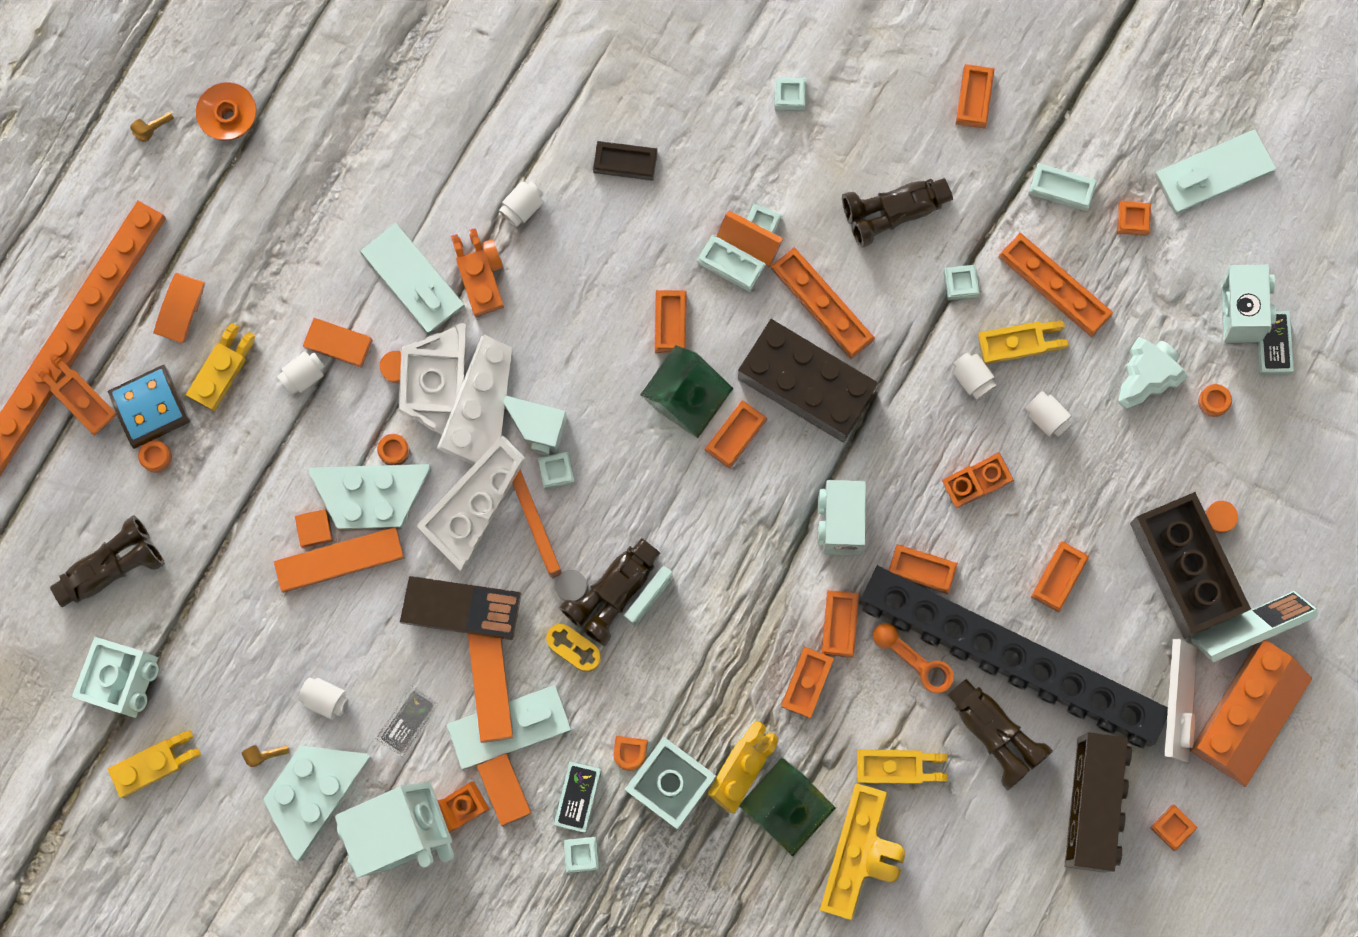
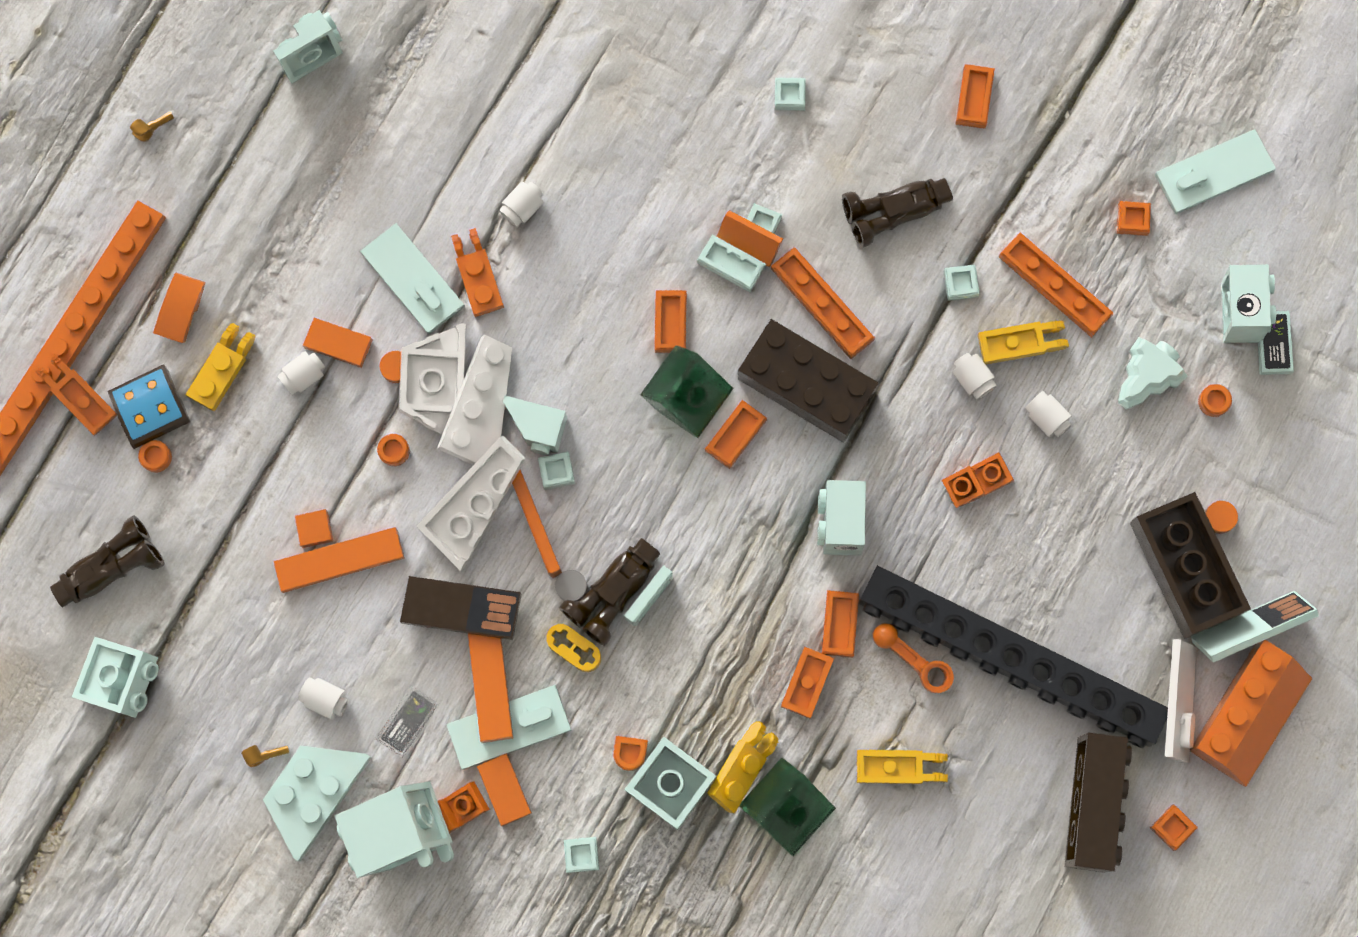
yellow hinge [107,730,202,798] -> none
orange dish [196,82,257,141] -> none
light aqua wing [309,464,431,531] -> none
orange tile [482,239,503,272] -> none
tile [554,761,601,833] -> none
dark brown tile [593,141,658,181] -> none
yellow plate [820,783,905,921] -> none
orange tile [888,544,958,595] -> none
dark brown piece [948,679,1053,791] -> none
light aqua tile [1028,163,1097,212] -> none
orange tile [1031,541,1090,613] -> none
none -> light aqua plate [273,10,343,84]

